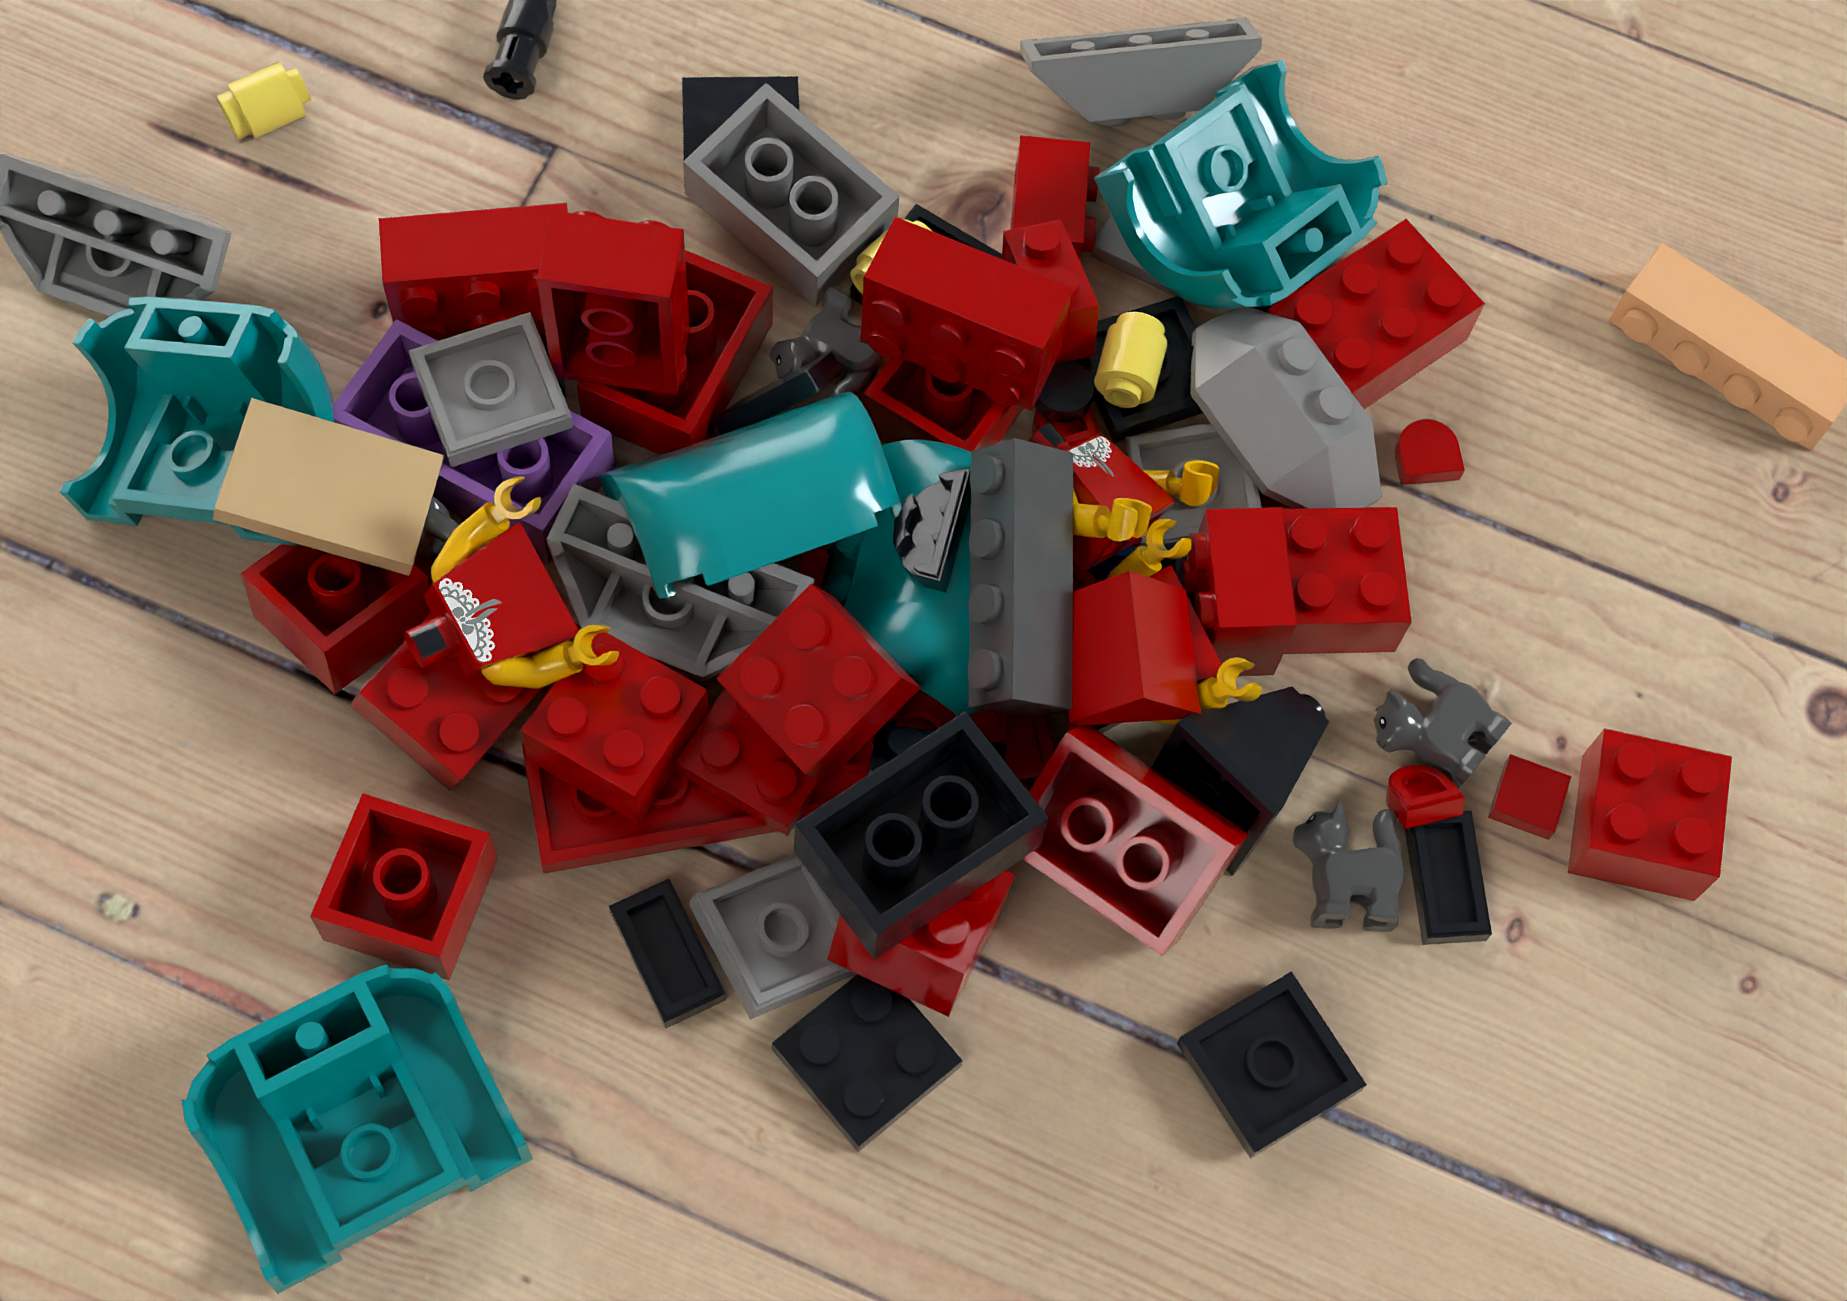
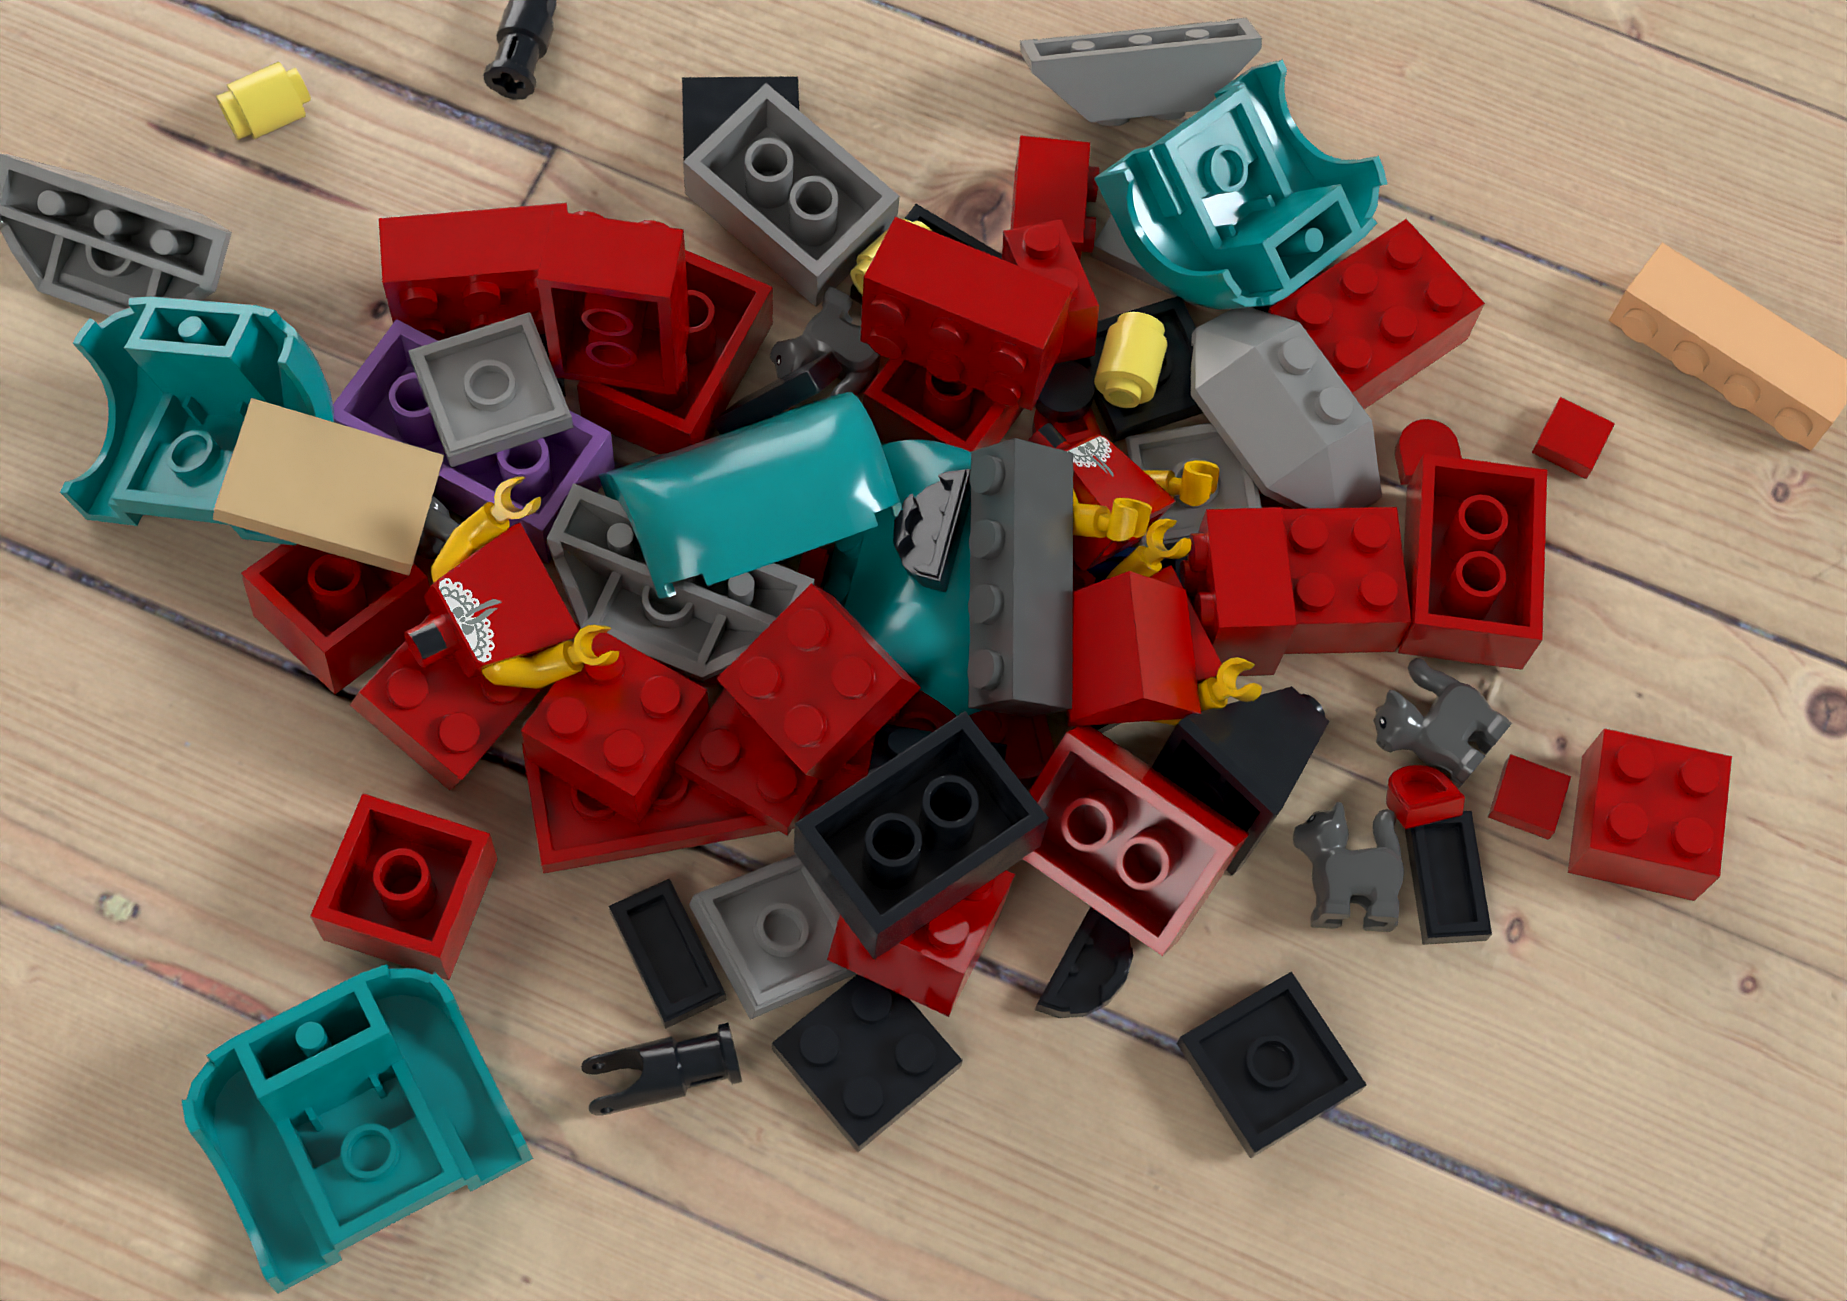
none -> black piece [581,1022,742,1115]
none -> black tile [1035,906,1133,1018]
none -> red brick [1398,453,1547,670]
none -> red tile [1531,397,1615,479]

